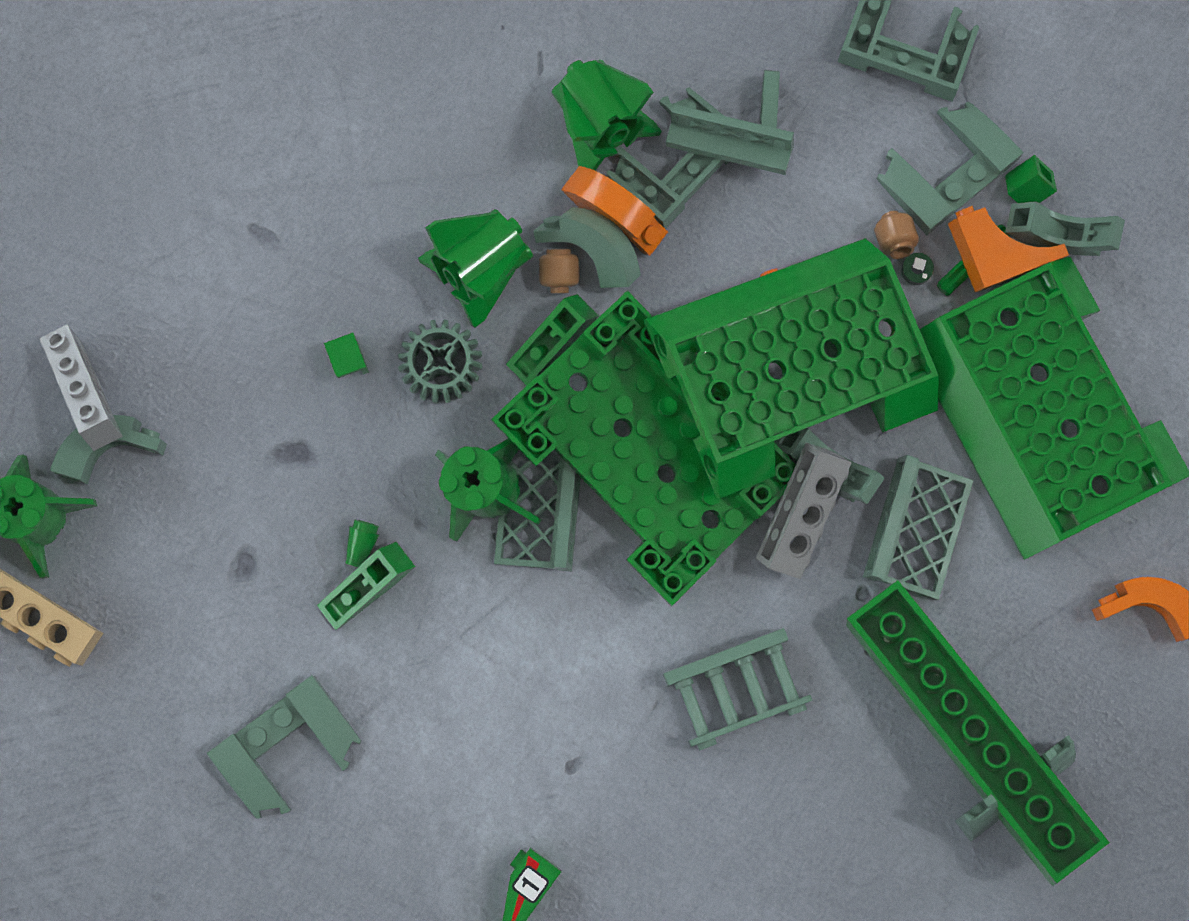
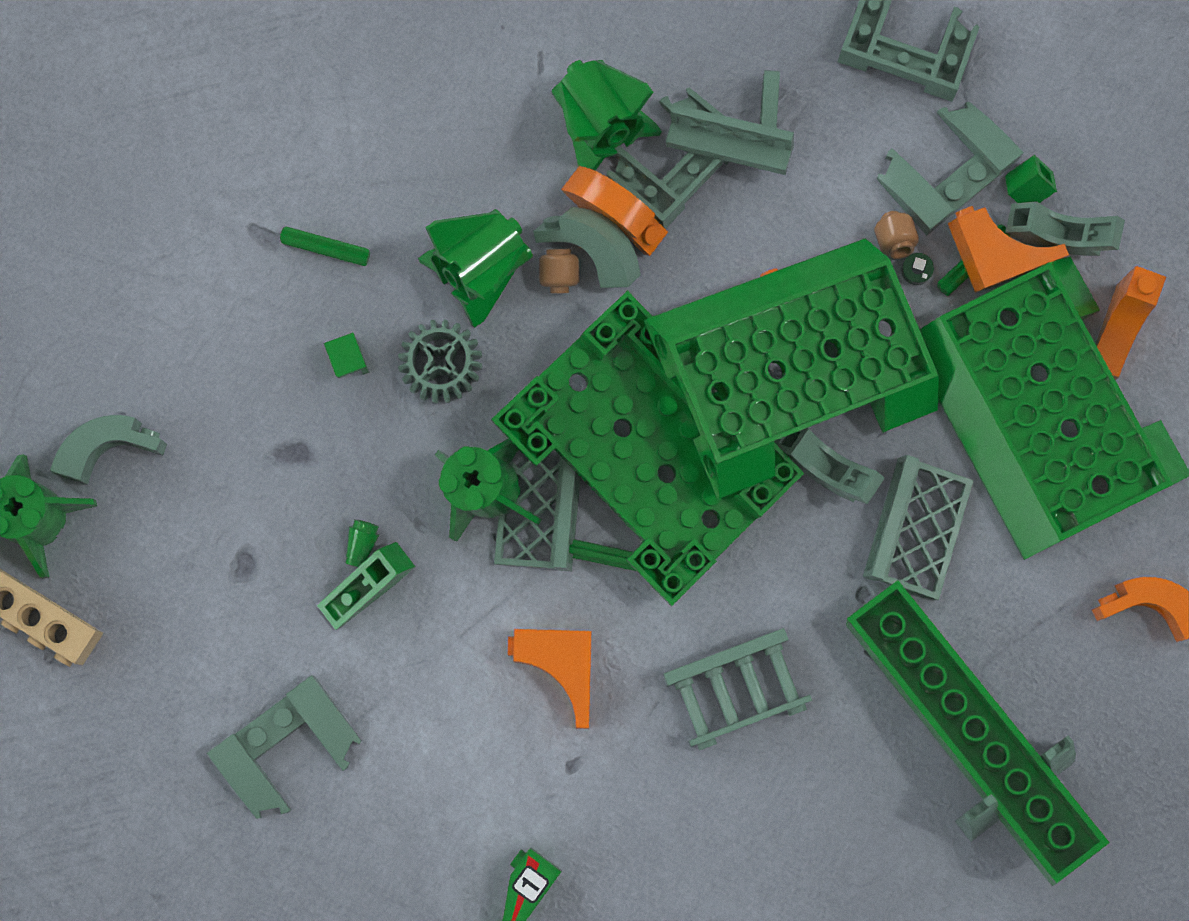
light grey brick [39,324,123,451] -> none
green slope [506,294,599,386] -> none
light grey brick [756,442,852,579] -> none
none -> green axle [280,226,370,266]
none -> orange arch [508,629,592,729]
none -> green axle [569,539,636,571]
none -> orange arch [1095,266,1166,380]

